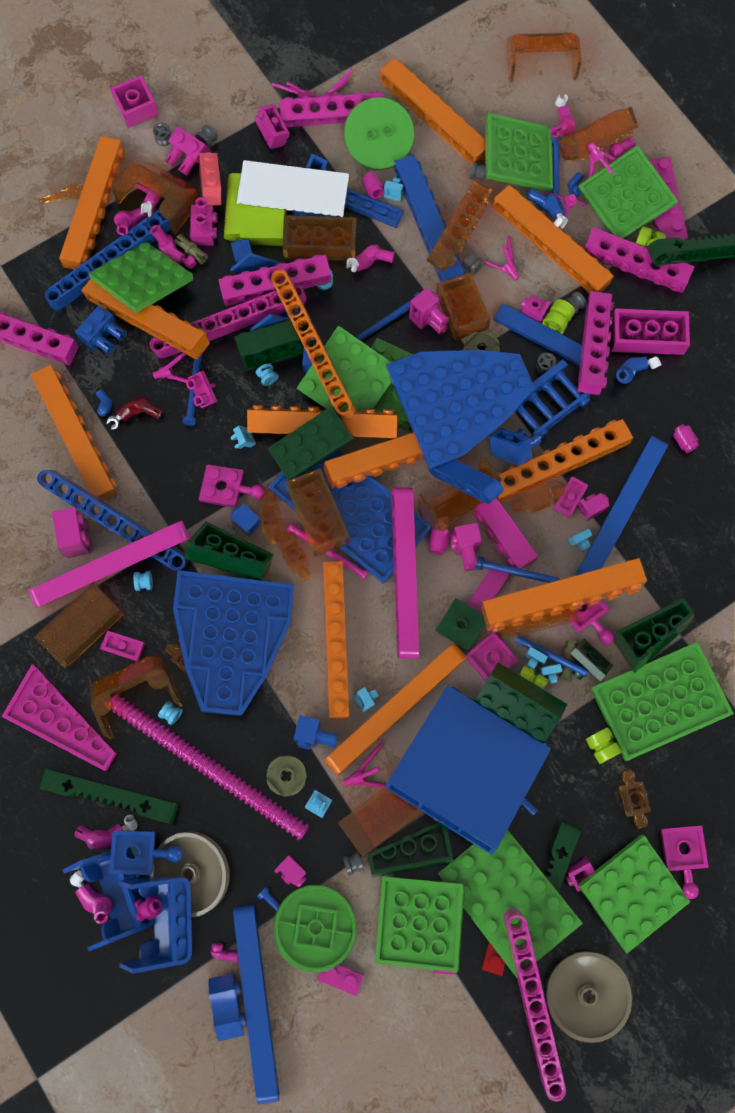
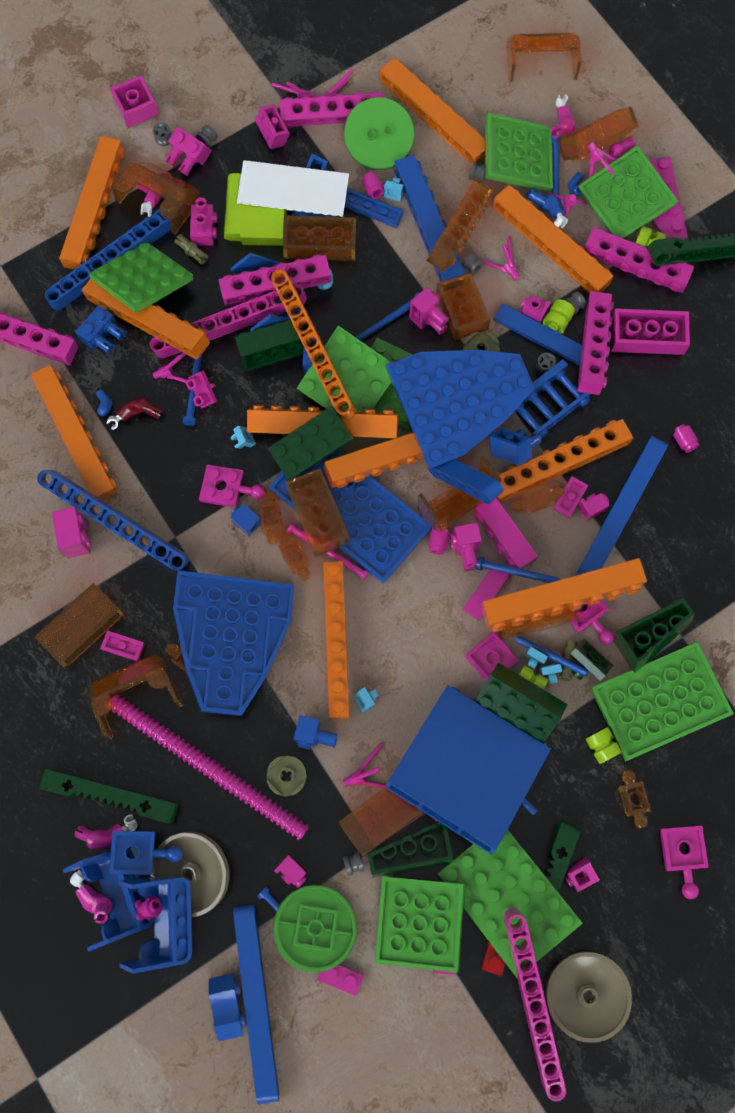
dark pink wing [2,664,117,772] -> none
dark pink beam [28,521,190,608] -> none
clear orange piece [39,182,84,203] -> none
dark pink arm [114,206,156,235] -> none
medium azure wheel [134,571,153,591] -> none
dark pink arm [150,225,197,269] -> none
medium azure wheel [158,700,183,726] -> none
dark green wedge [184,521,274,581] -> none
coral brick [199,152,221,205] -> none
dark pink arm [210,942,239,962] -> none
blue brick [231,239,252,263] -> none
medium azure wheel [256,363,279,386] -> none
medium azure tile [305,790,332,818] -> none
orange beam [324,643,467,776] -> none
dark pink arm [346,245,395,272] -> none
dark pink beam [392,488,419,659] -> none
dark green tile [435,598,485,651] -> none
medium azure tile [567,529,592,551] -> none
bright green plate [578,834,690,953] -> none
blue arm [616,357,661,383] -> none

